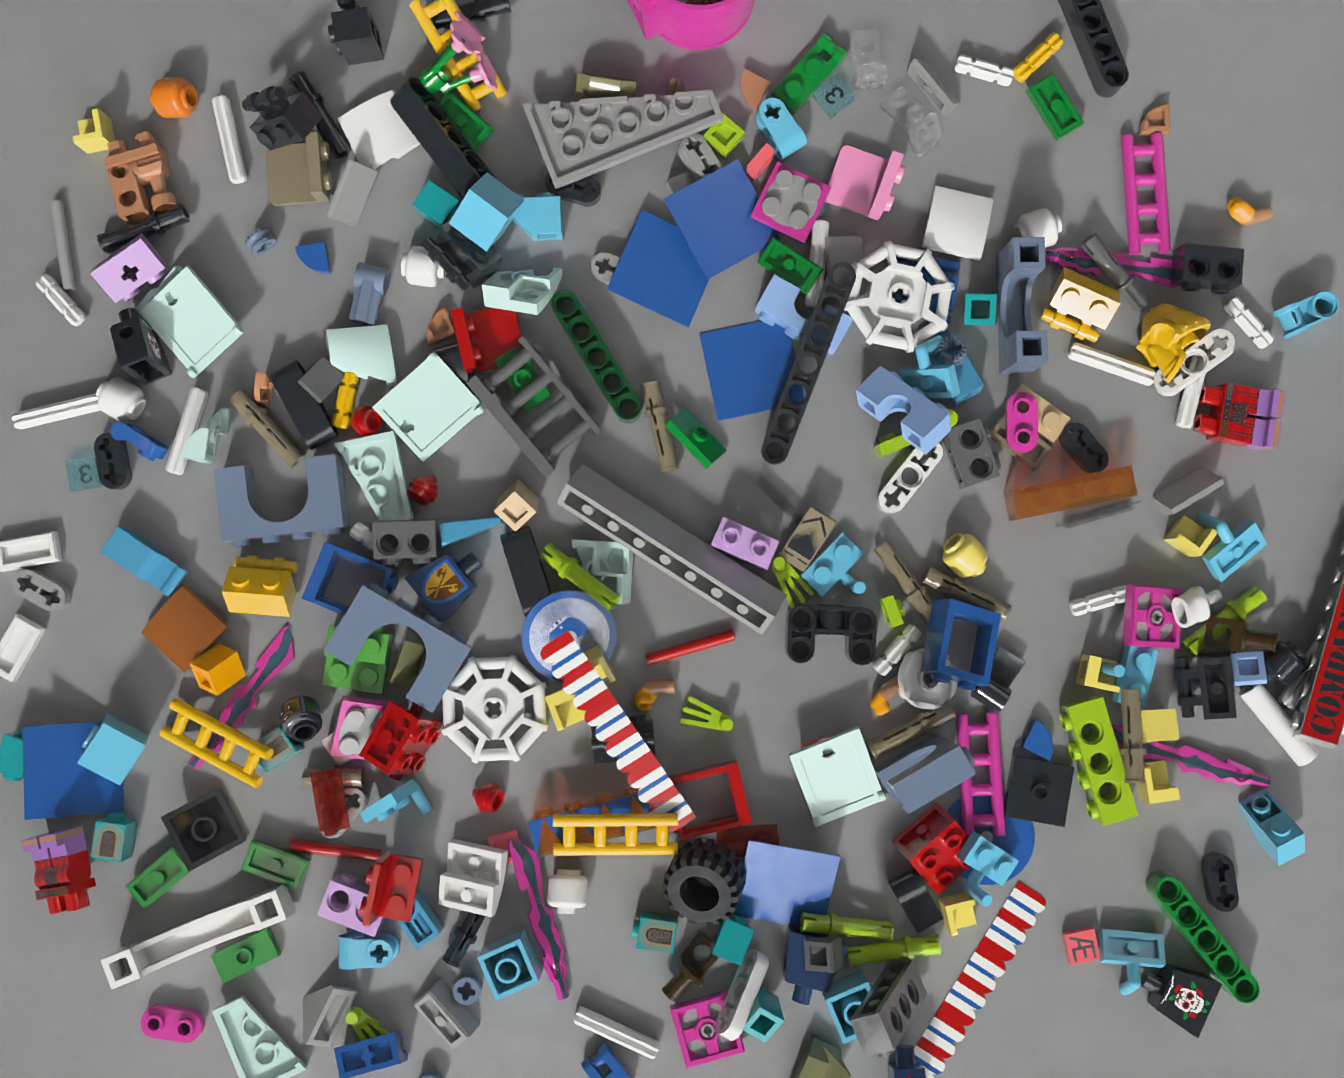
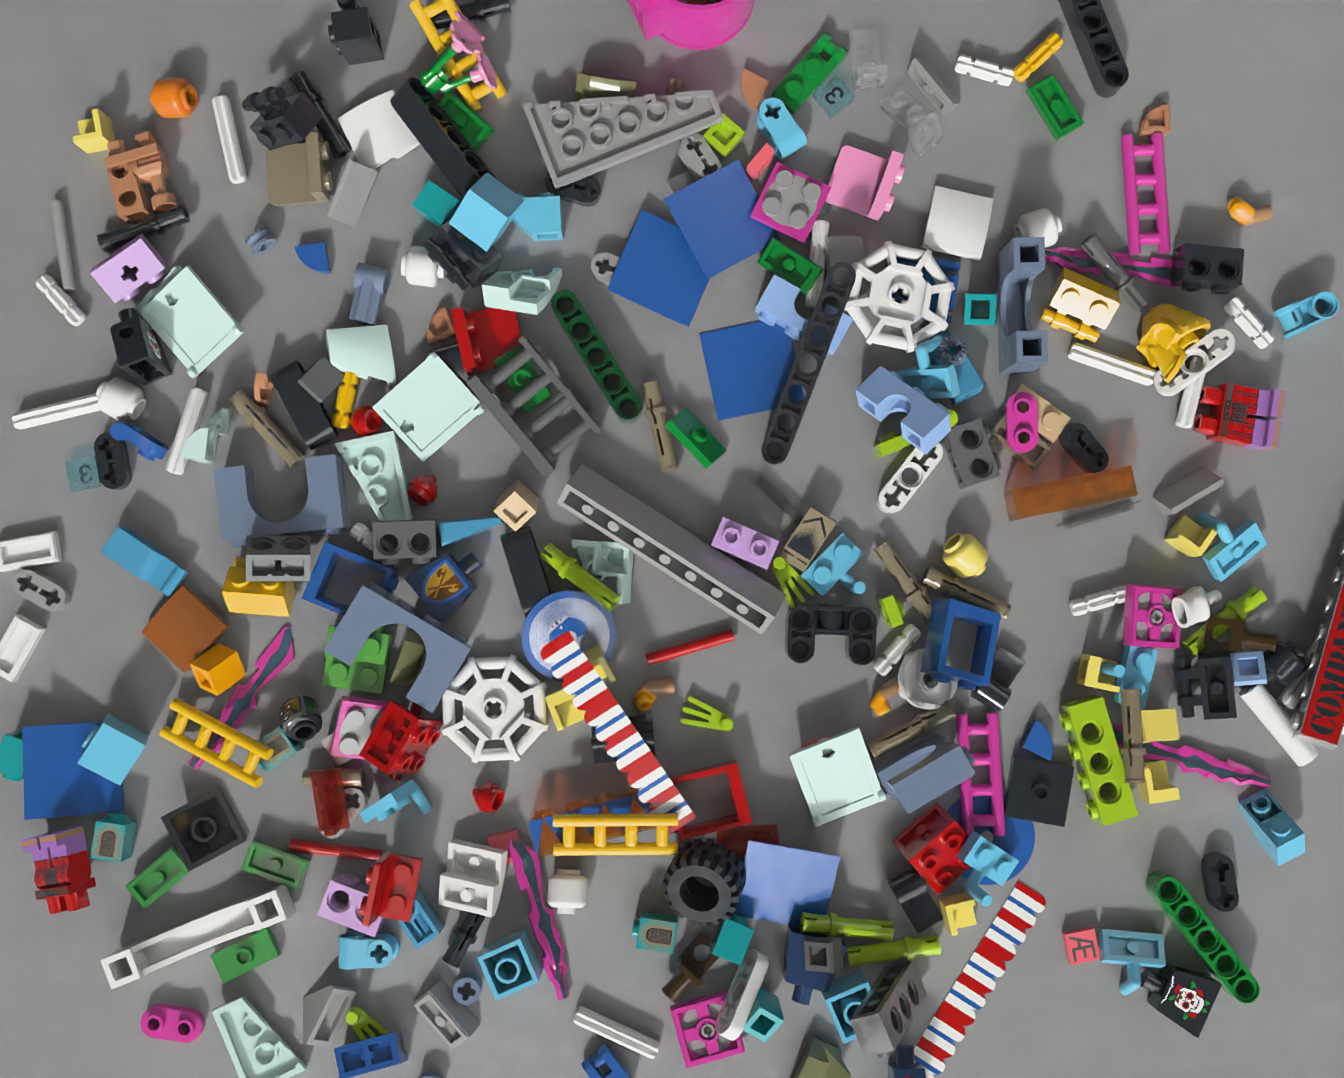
none -> dark grey brick [246,535,311,581]

